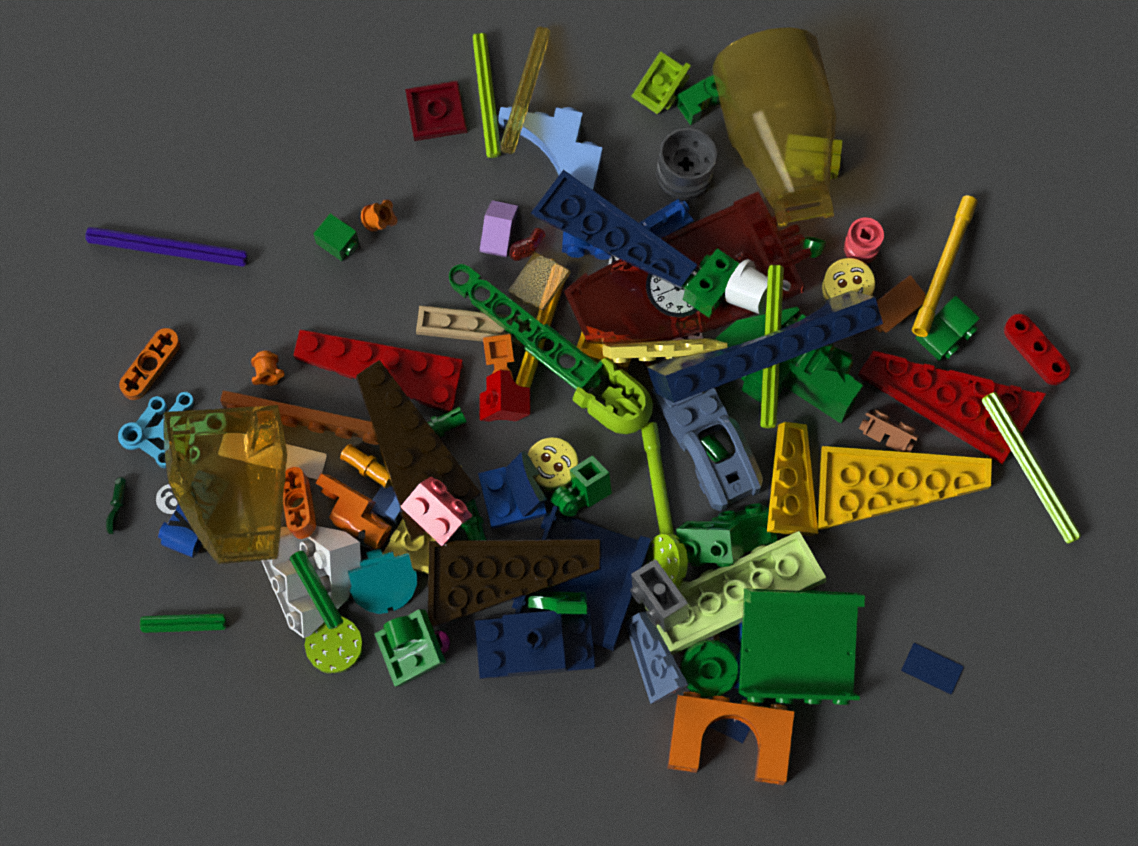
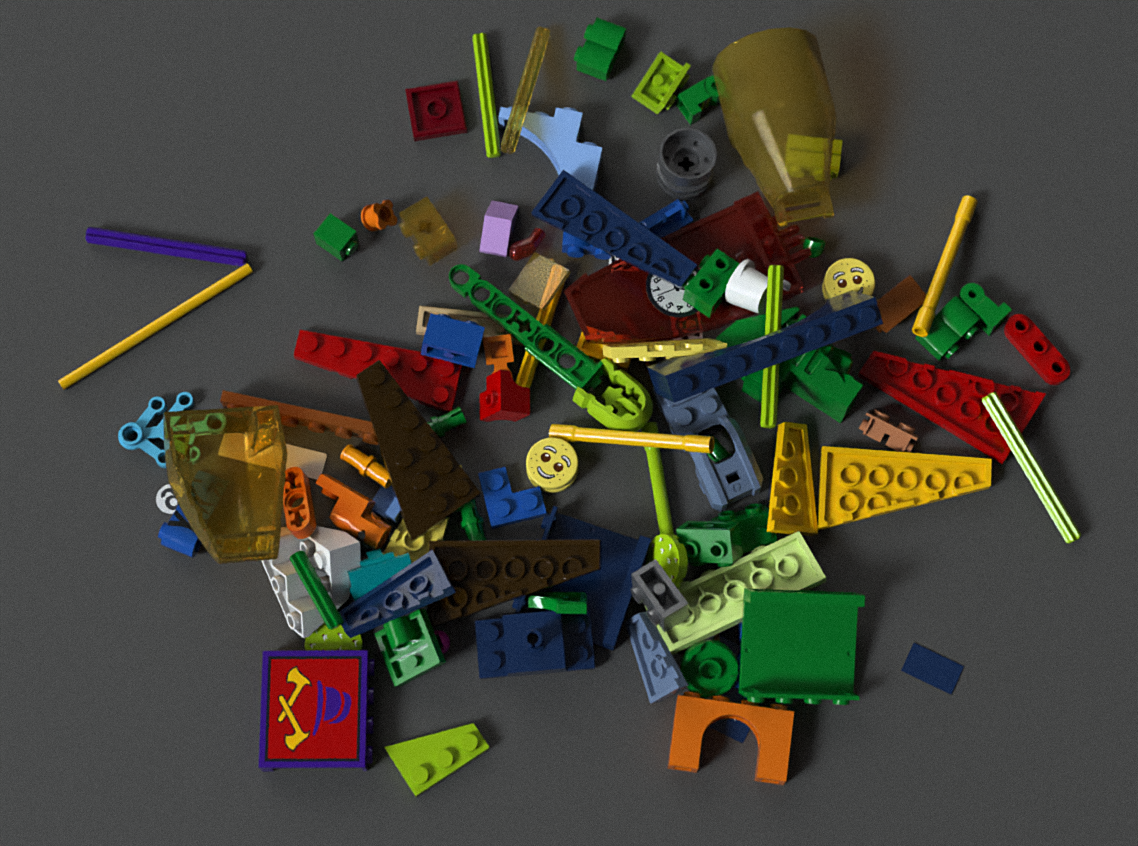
dark green piece [106,477,126,535] -> none
orange beam [119,328,180,400] -> none
green axle [140,614,226,633] -> none
orange brick [251,351,284,386] -> none
bracket [401,477,472,546] -> none
dark blue slope [506,451,547,517] -> none
green brick [551,455,612,517] -> none
coral wheel [844,217,884,264] -> none
none -> yellow piece [58,263,253,390]
none -> panel [259,650,375,771]
none -> dark blue wing [339,550,456,638]
none -> lime wing [384,723,490,797]
none -> clear yellow brick [398,197,457,266]
none -> blue brick [421,313,485,368]
none -> yellow piece [549,424,714,453]
none -> green brick [574,18,627,81]
none -> green leg [958,283,1012,336]

